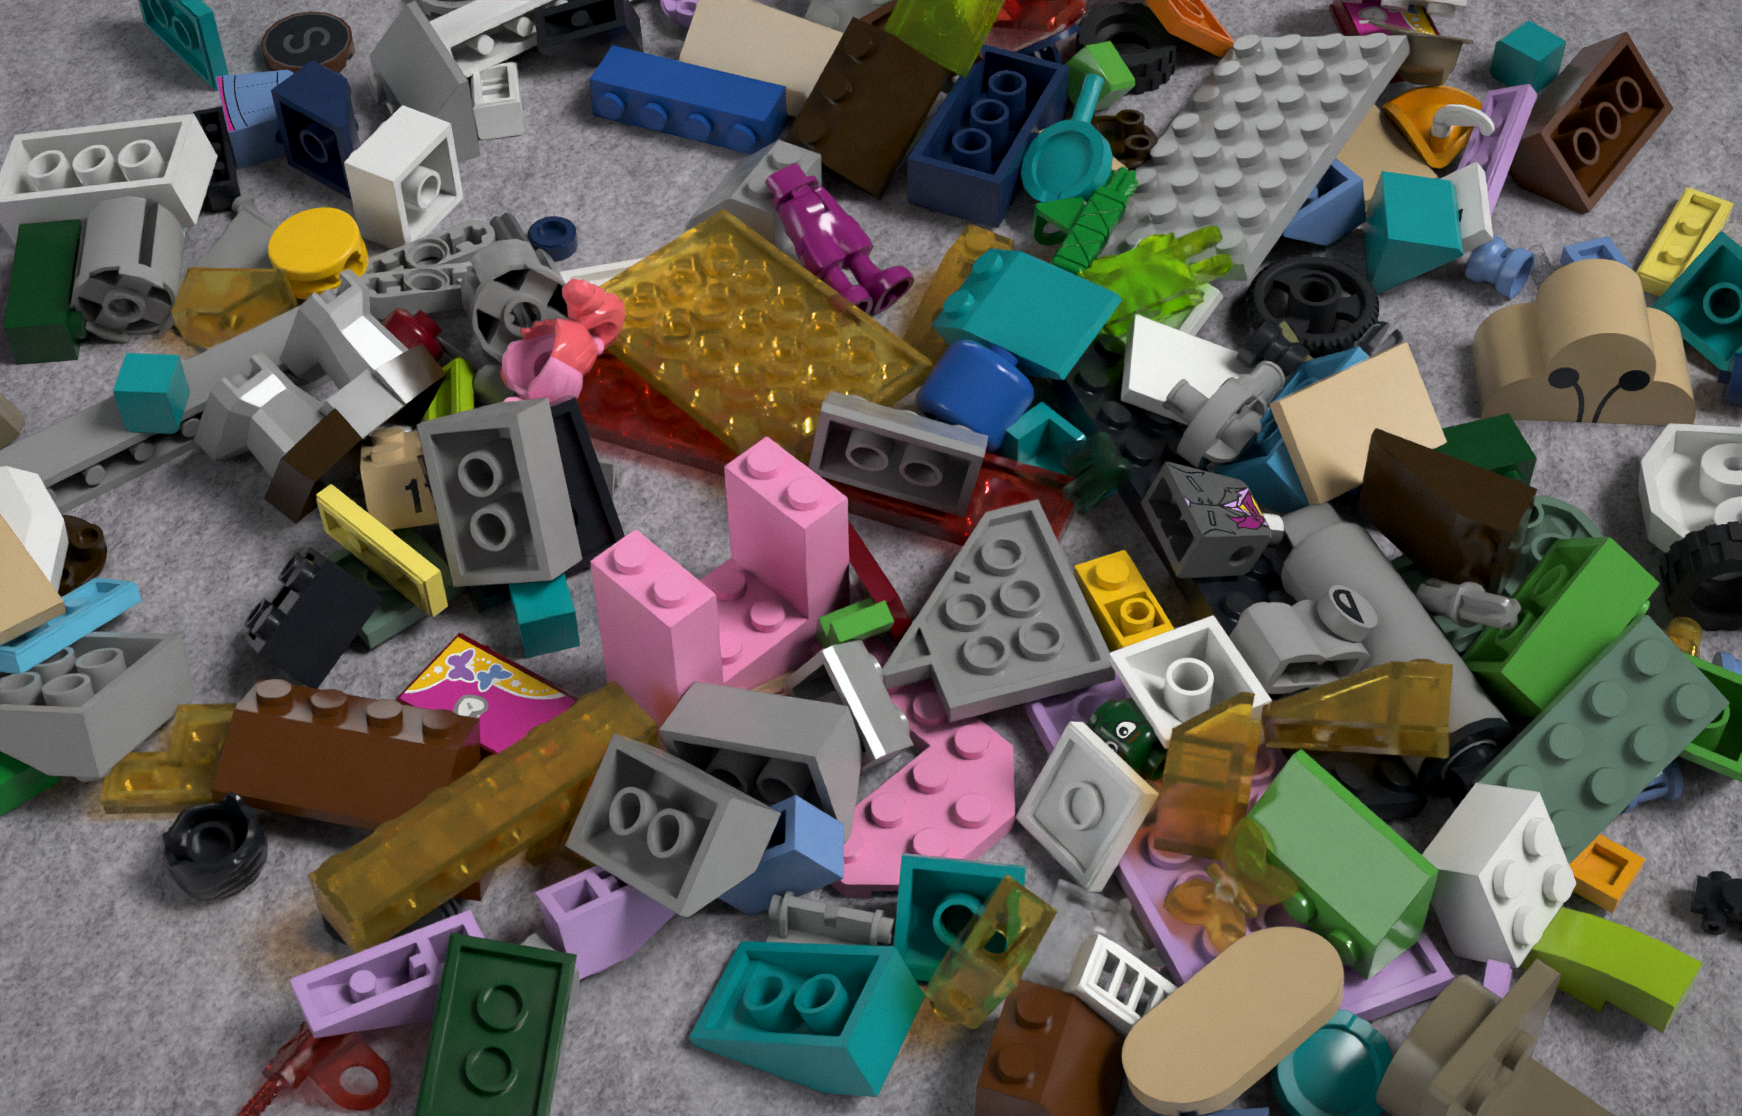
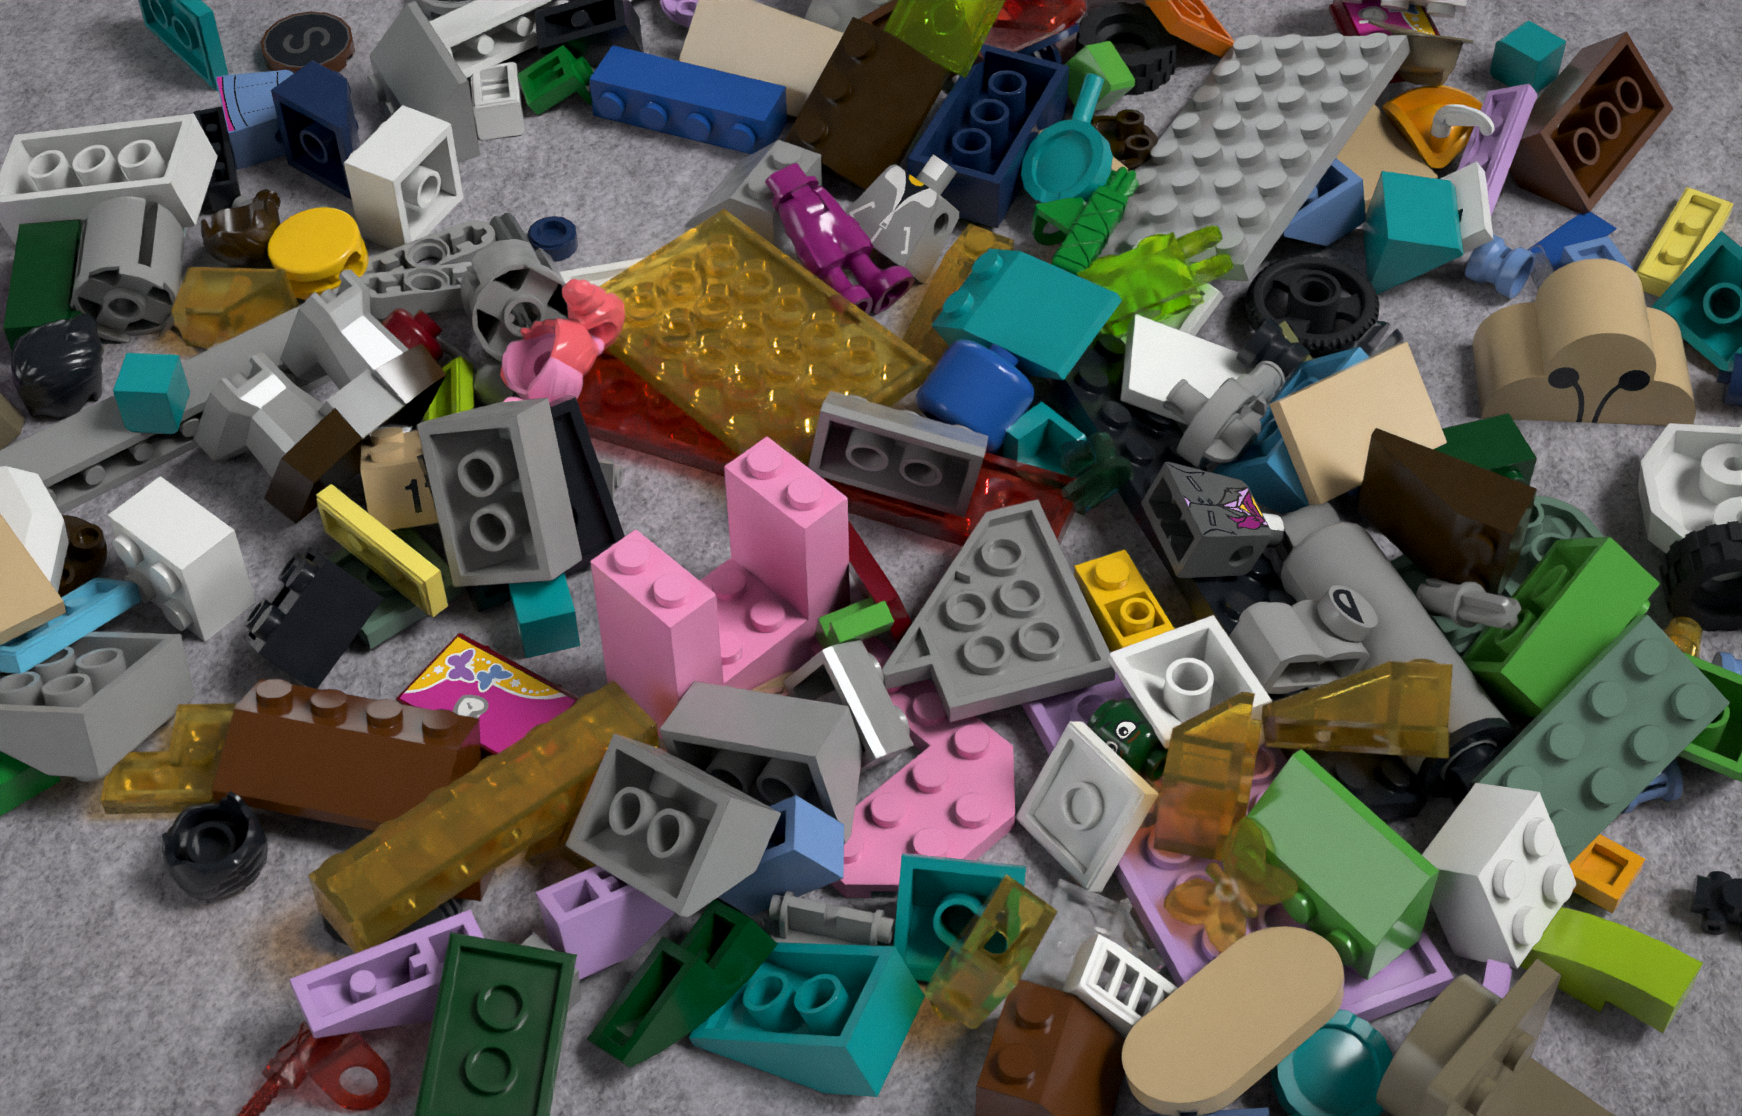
none -> black hair [10,313,104,418]
none -> white brick [108,476,256,642]
none -> dark brown hair [201,189,281,268]
none -> green bracket [517,45,594,115]
none -> dark green slope [587,899,778,1068]
none -> light grey torso [845,155,960,284]
none -> blue sticker [1527,211,1617,272]

